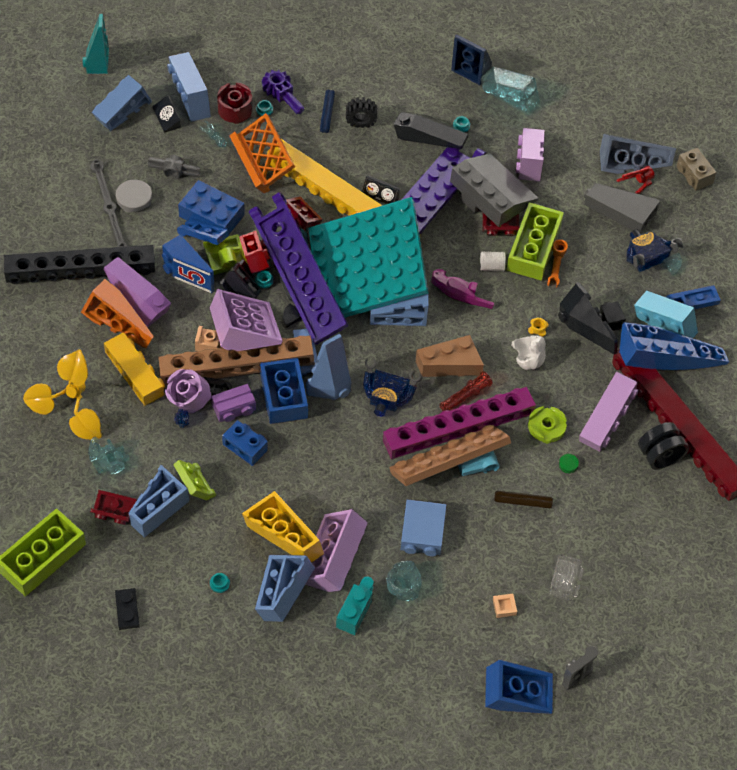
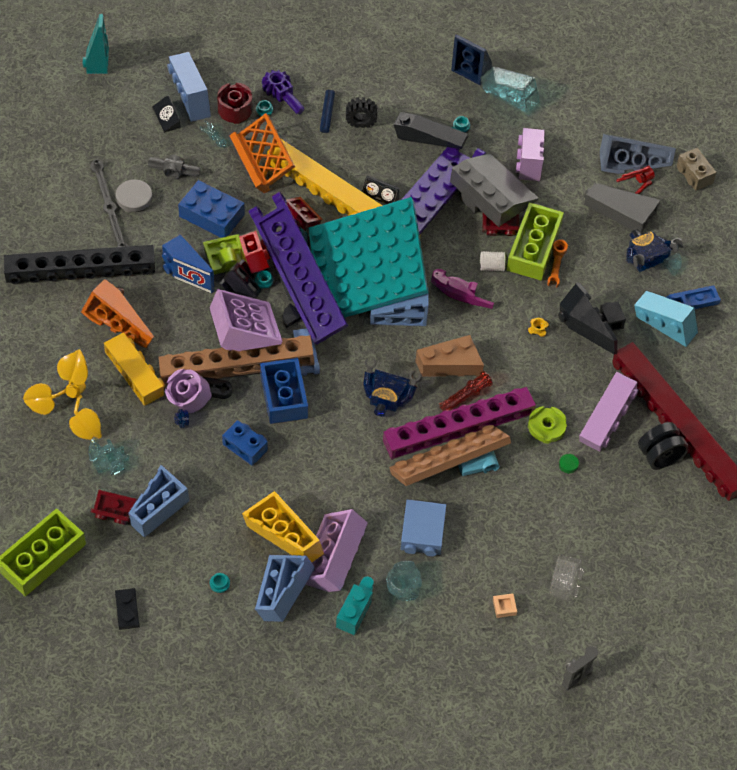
medium blue wedge [92,75,152,131] -> none
medium lavender wedge [104,257,171,328] -> none
lime plate [173,460,216,501] -> none
blue plate [177,218,229,245] -> none
light nougat brick [195,326,222,351] -> none
medium lavender brick [211,384,256,422] -> none
medium blue wedge [306,334,351,400] -> none
blue slope [485,660,553,714] -> none
dark brown axle [494,491,553,509] -> none
white hair [511,335,546,370] -> none
blue wedge [619,322,729,370] -> none

